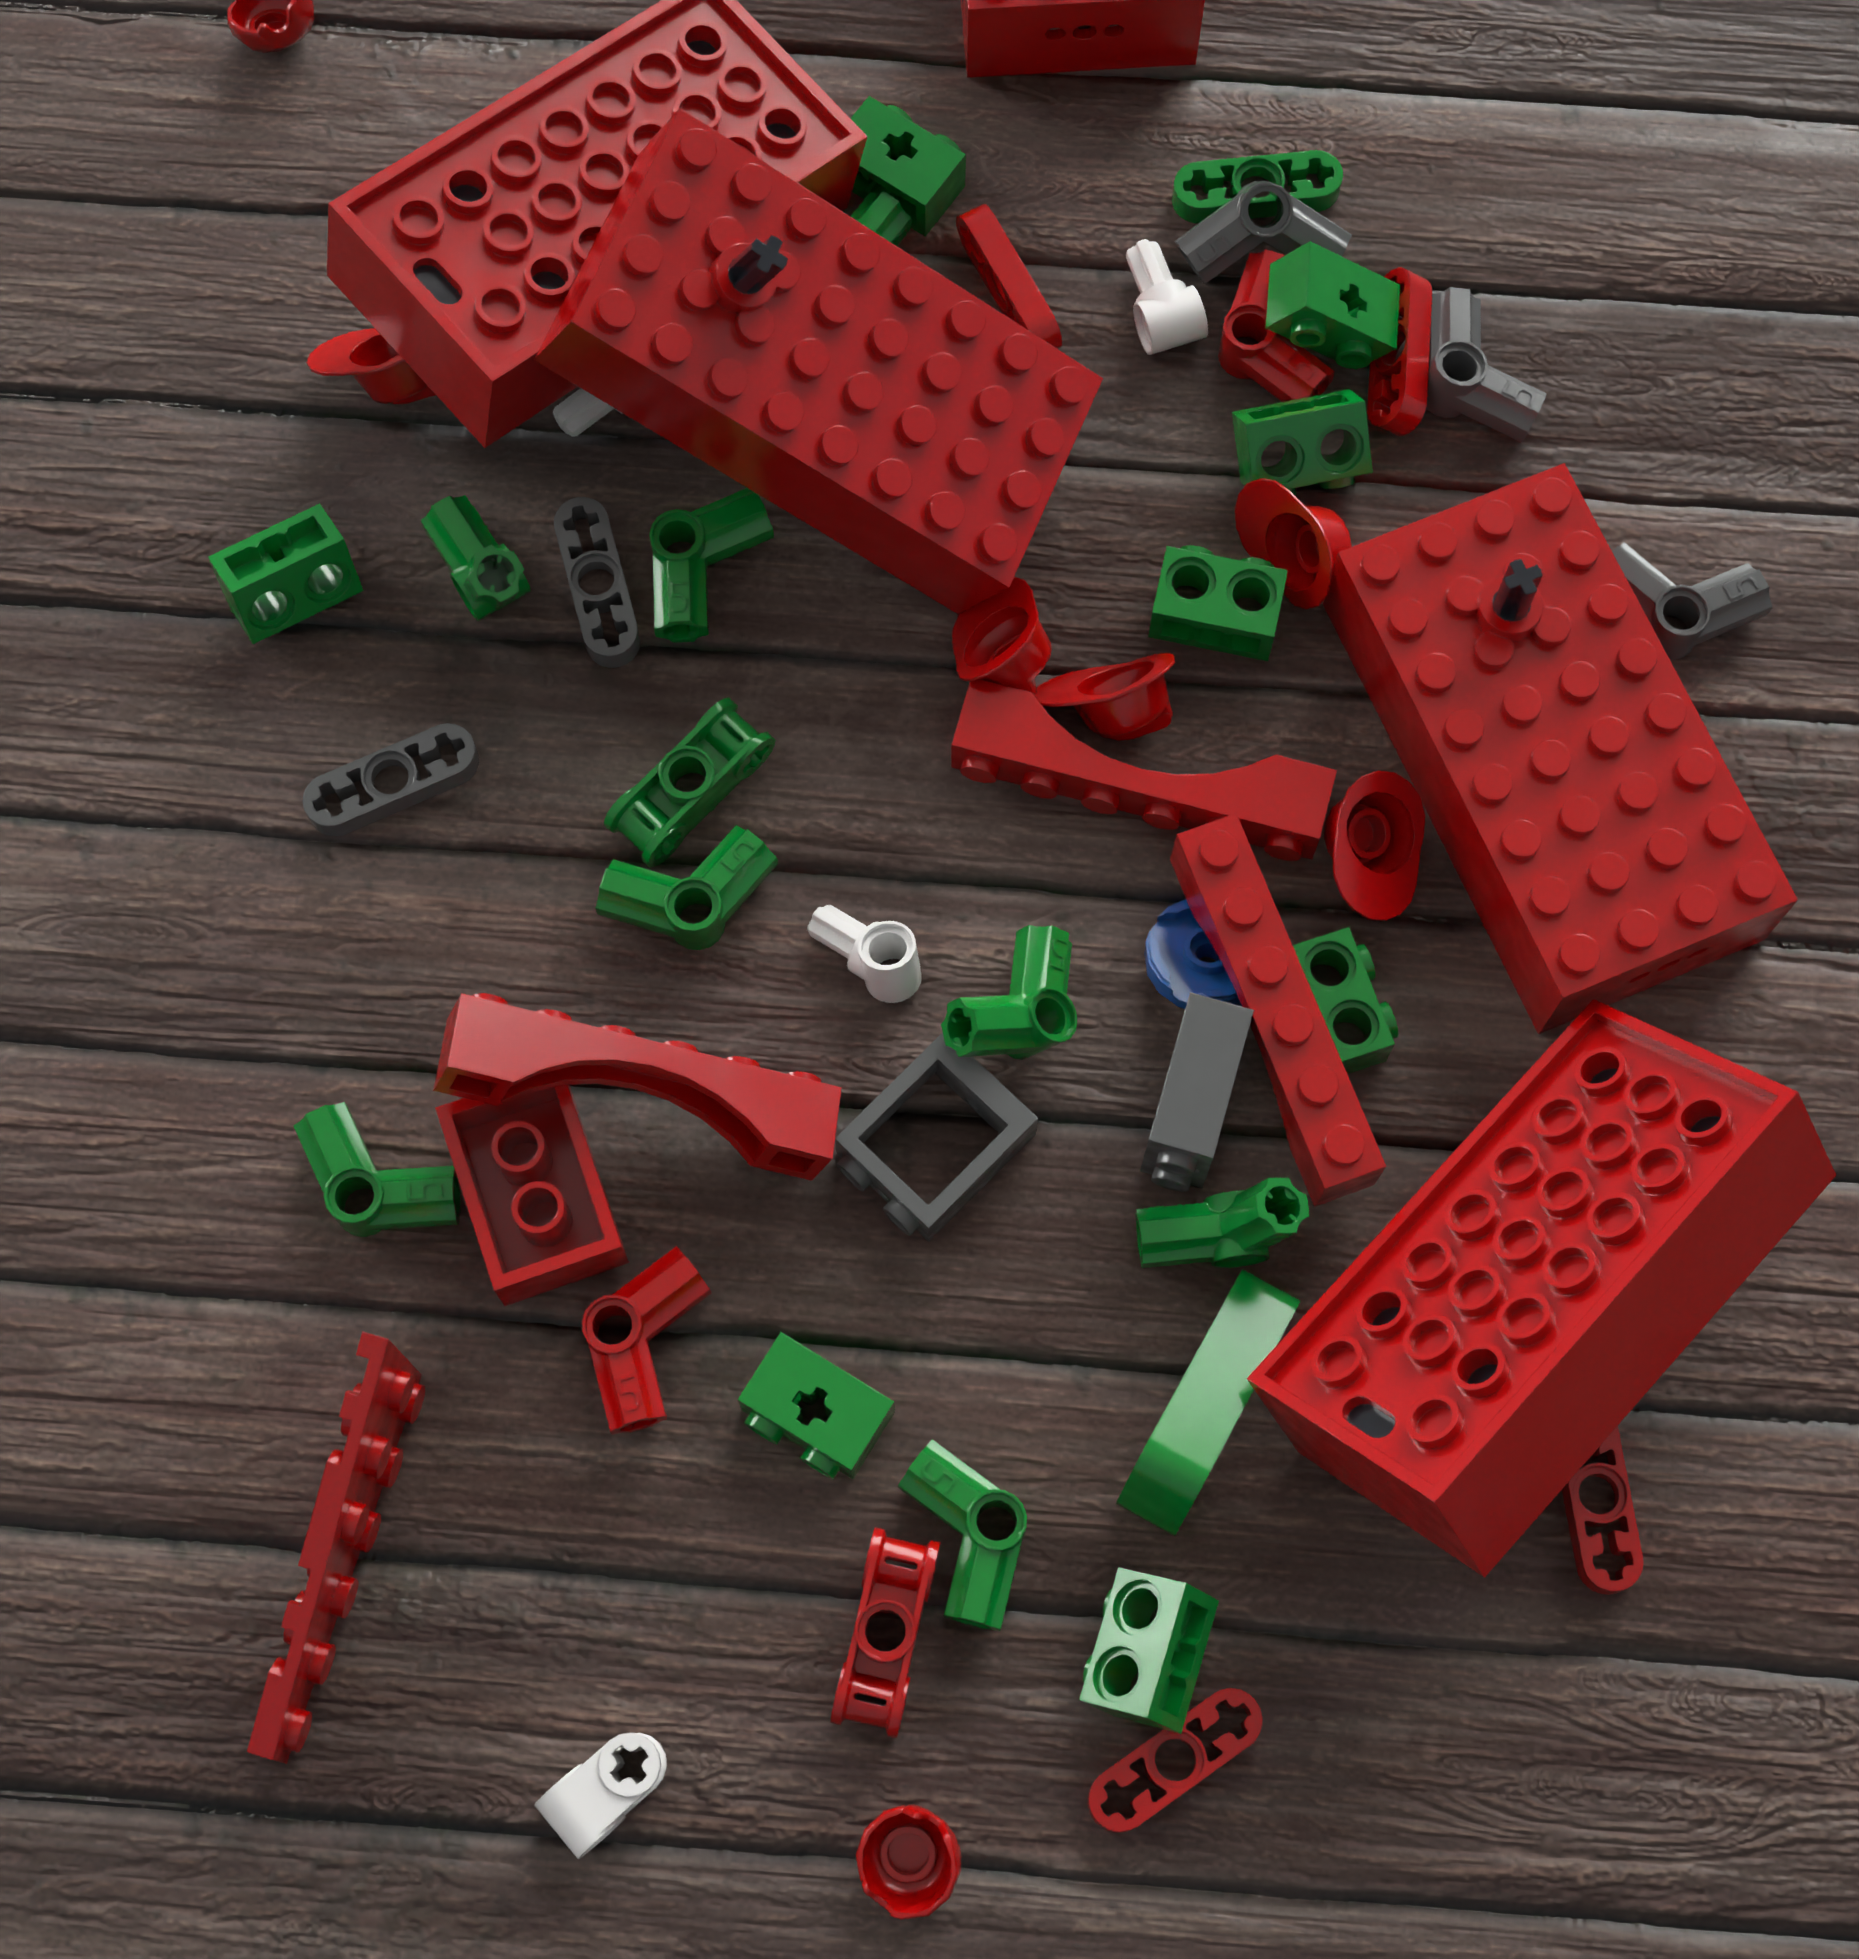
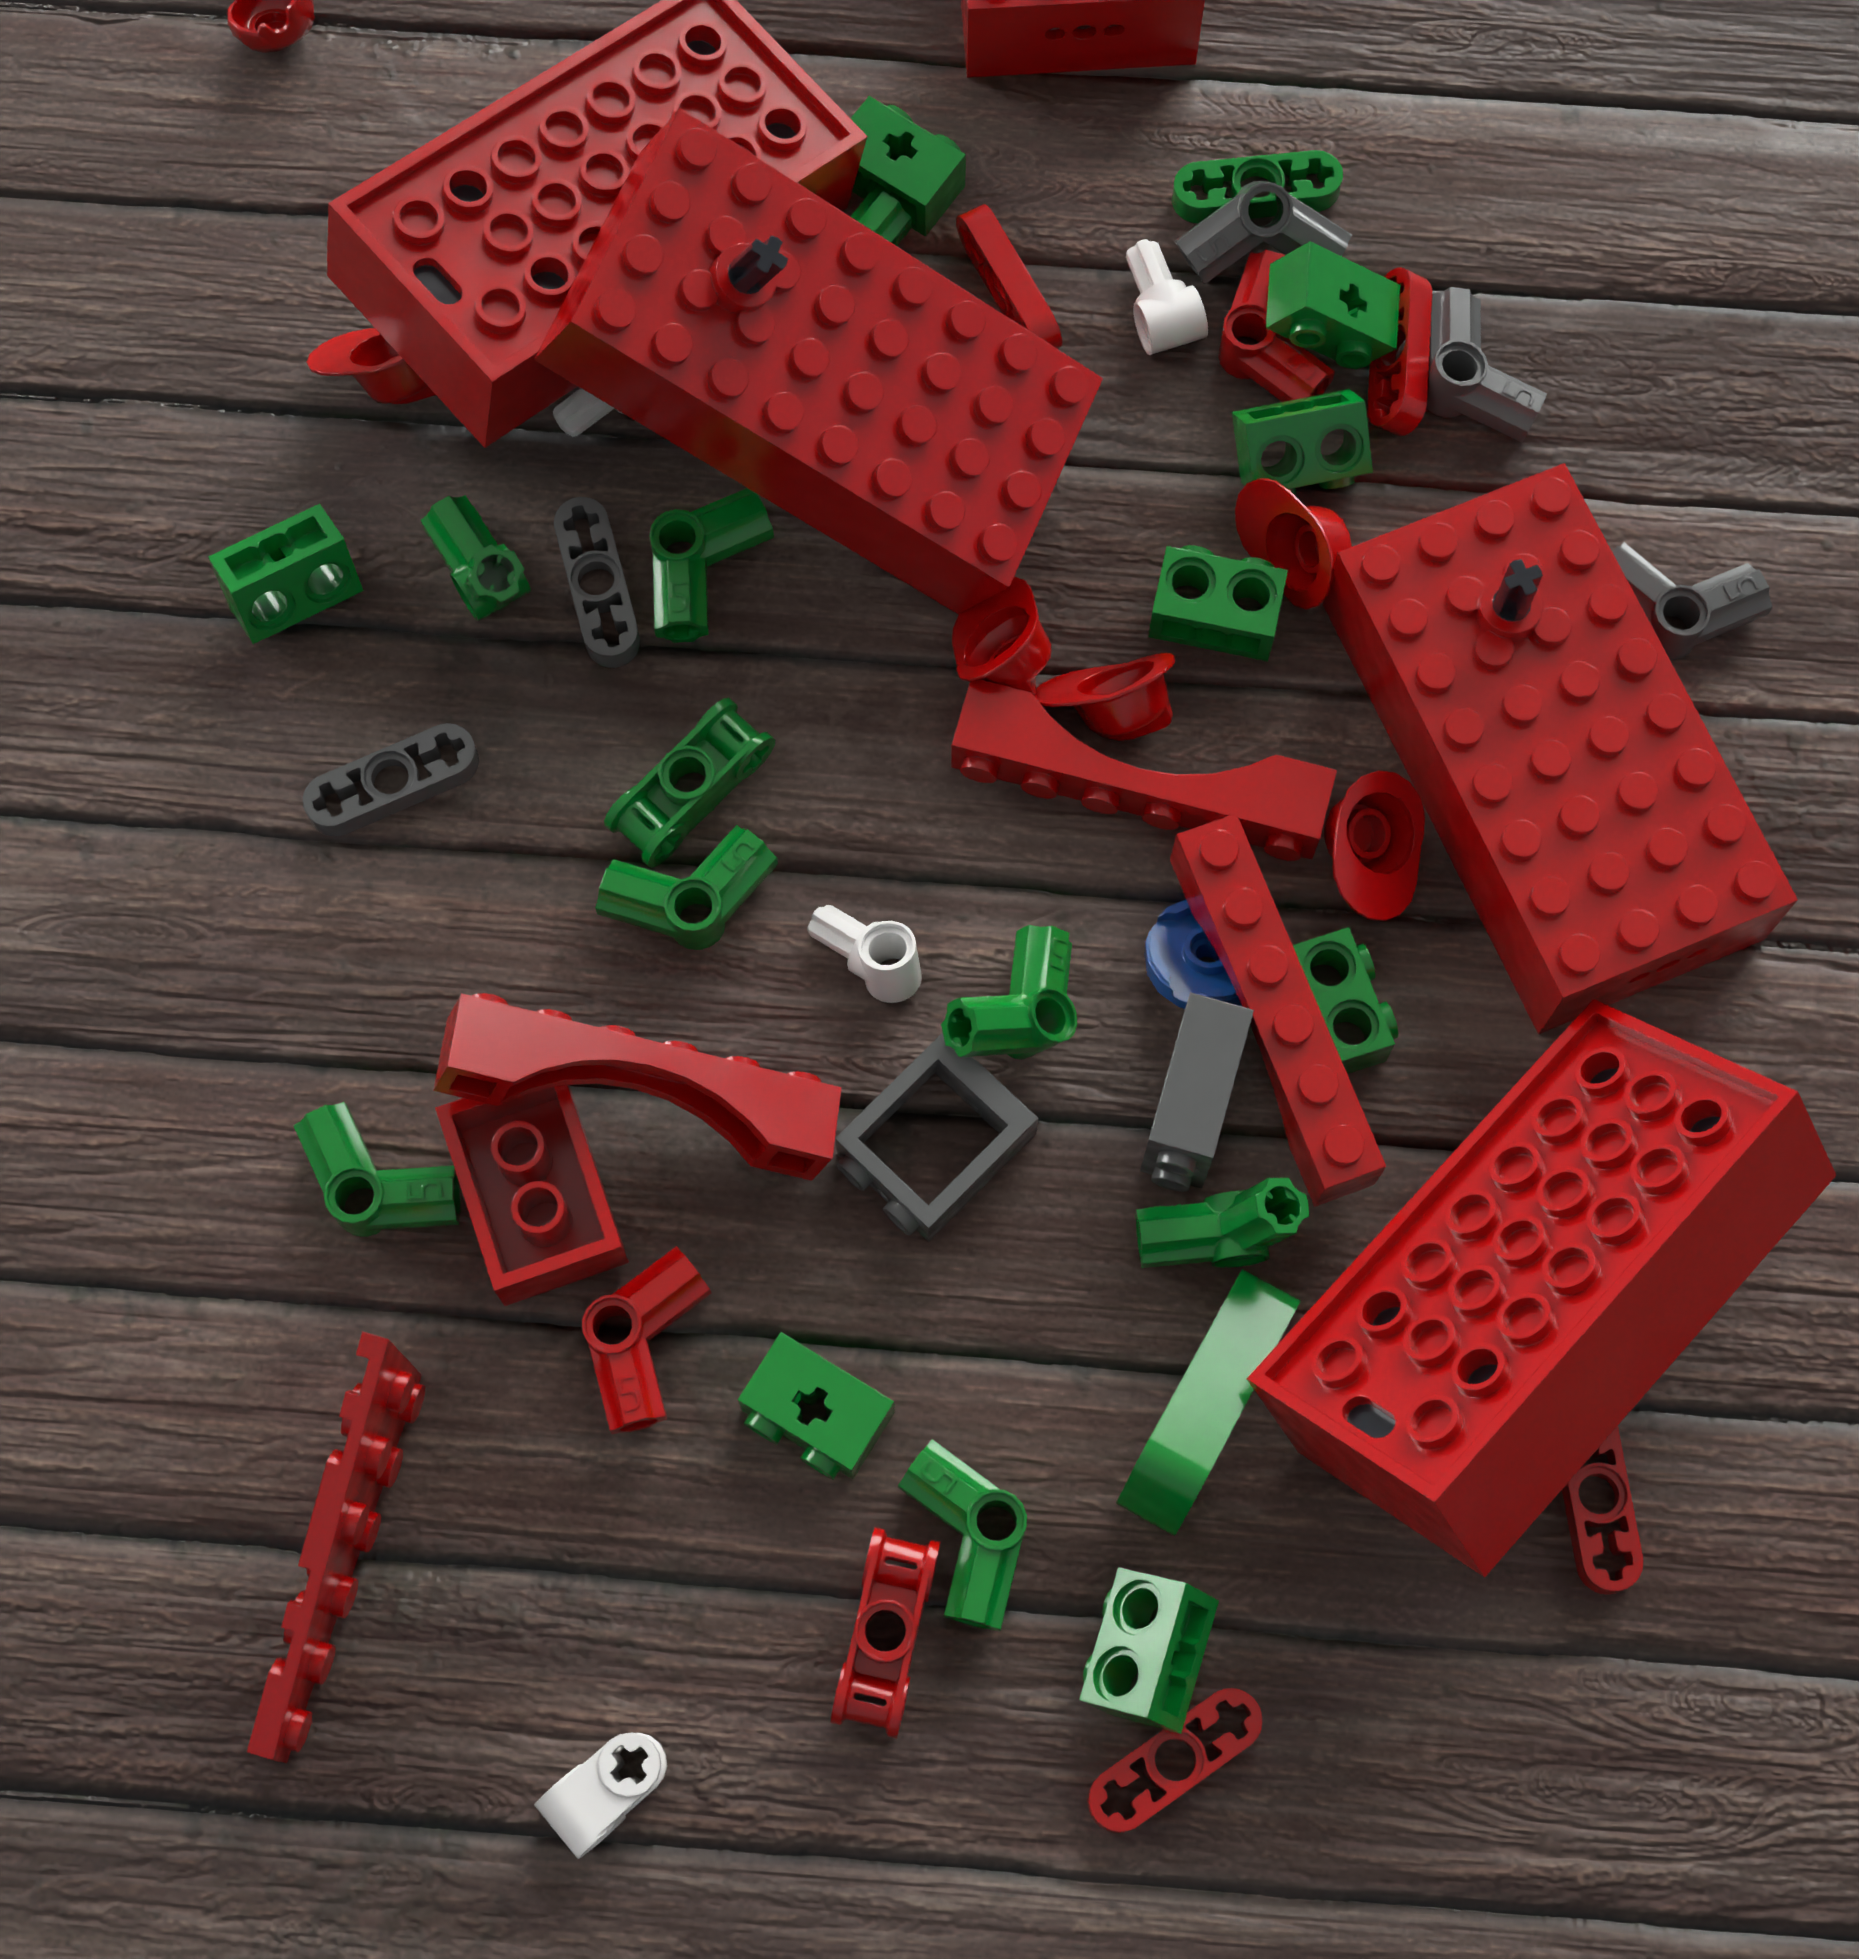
red hair [855,1804,962,1920] -> none

